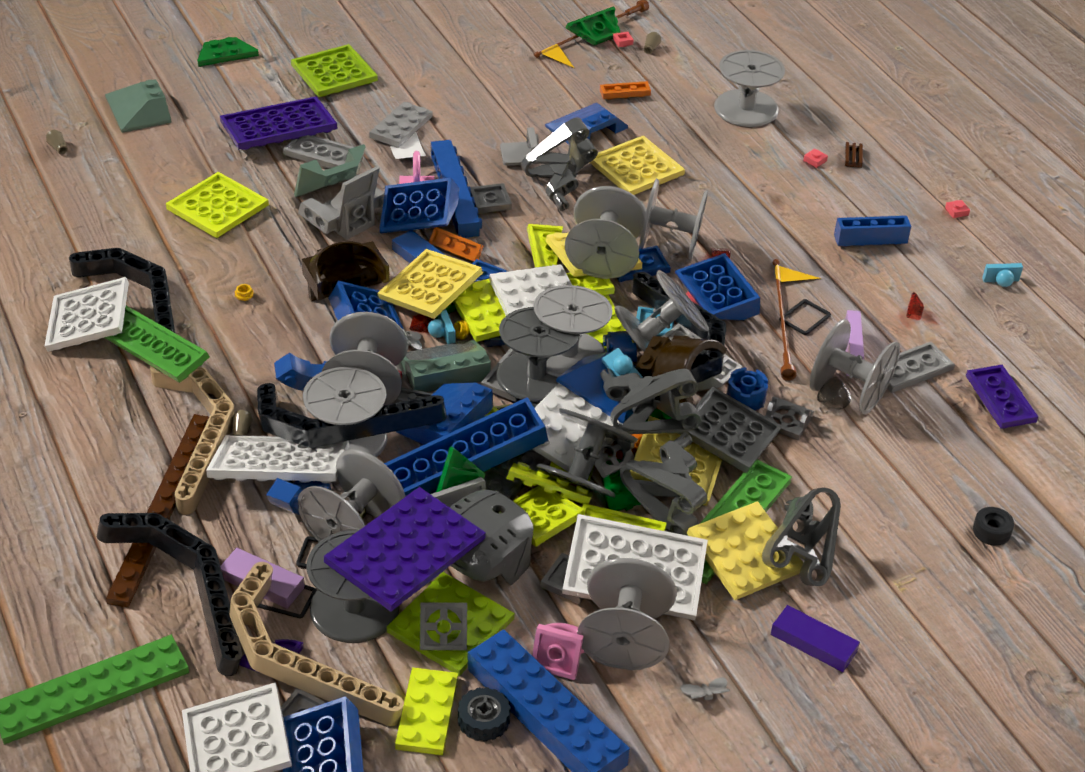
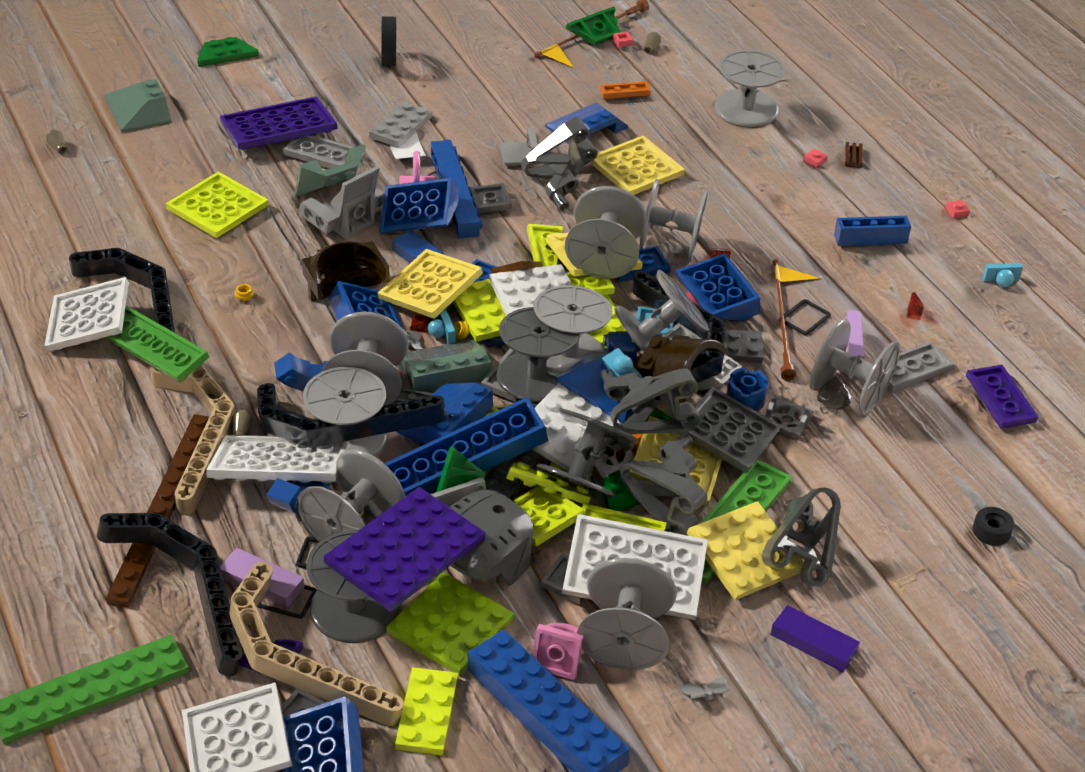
lime plate [291,44,378,97] -> none
flat silver piece [420,603,467,650] -> none
orange plate [429,227,484,262] -> none
black wheel [458,687,511,742] -> none
none -> black tyre [381,16,396,66]
none -> reddish brown tile [491,261,543,274]
none -> flat silver plate [725,329,763,363]

